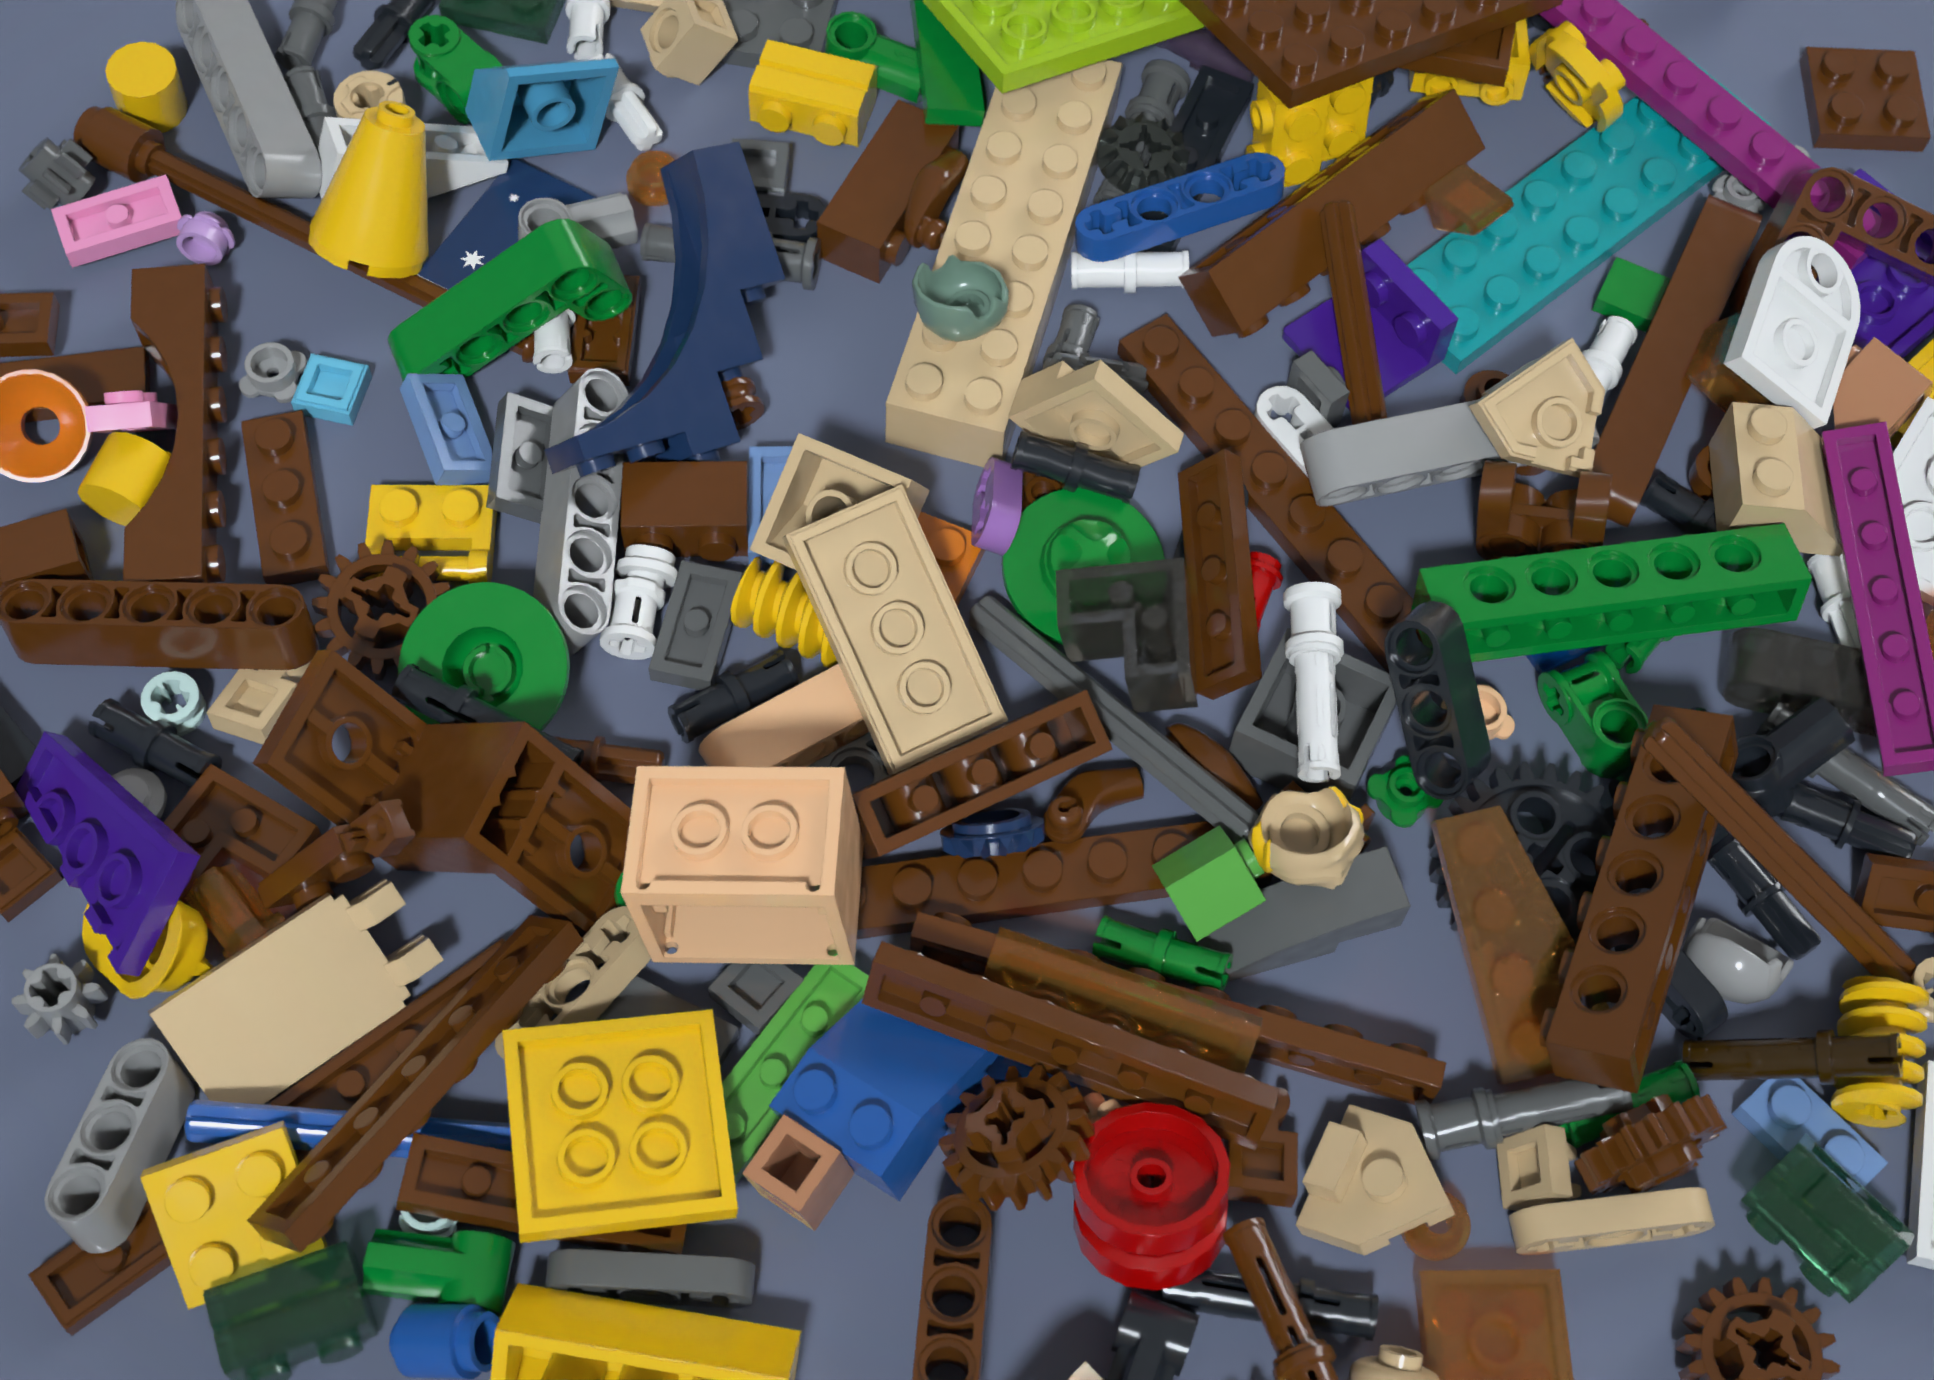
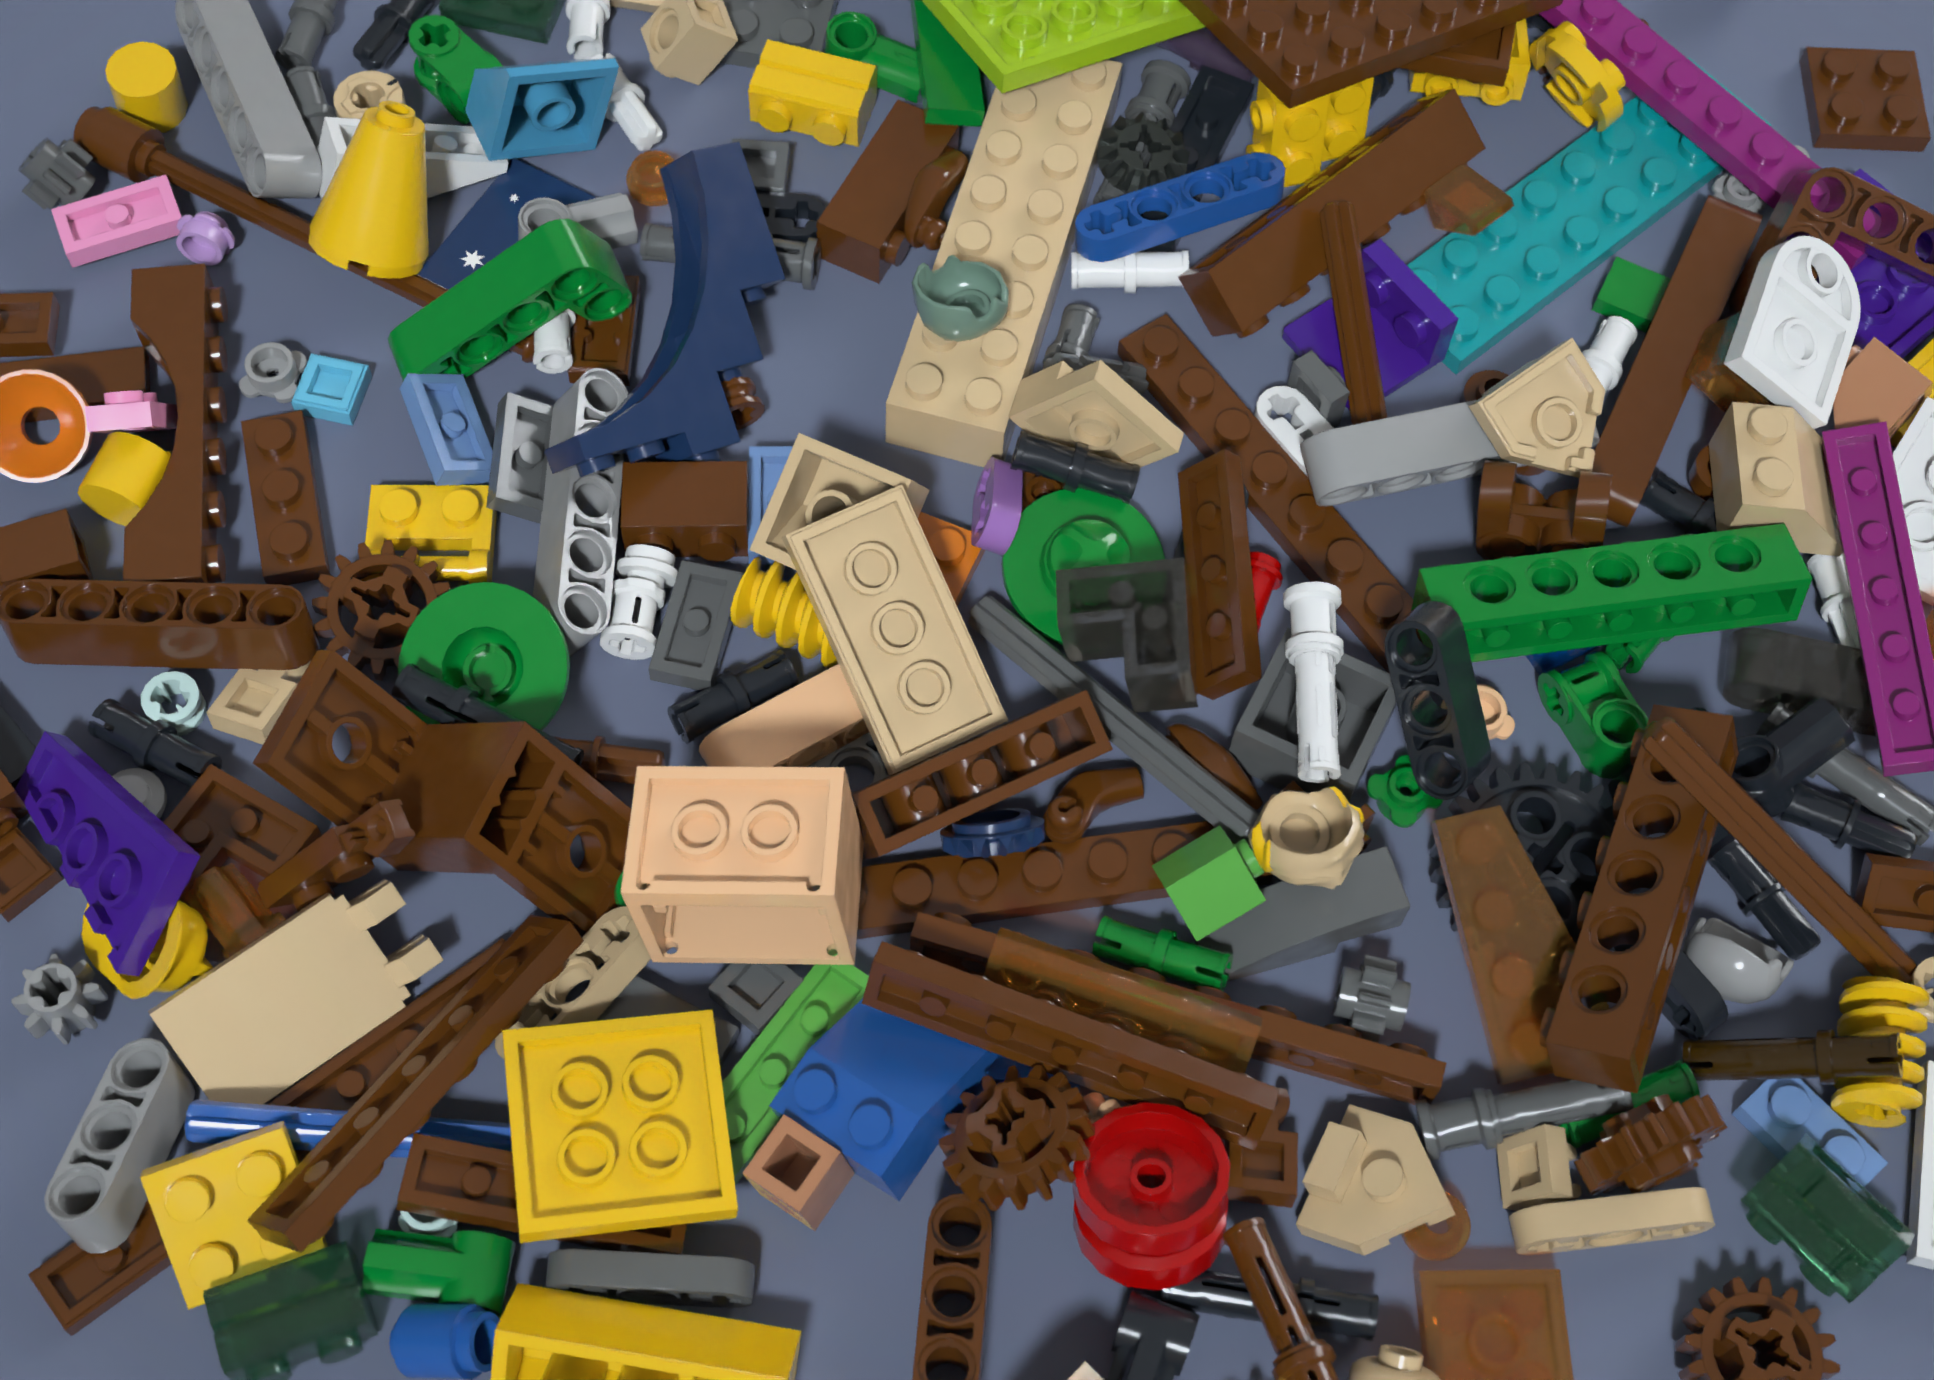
none -> dark grey gear [1332,954,1411,1043]

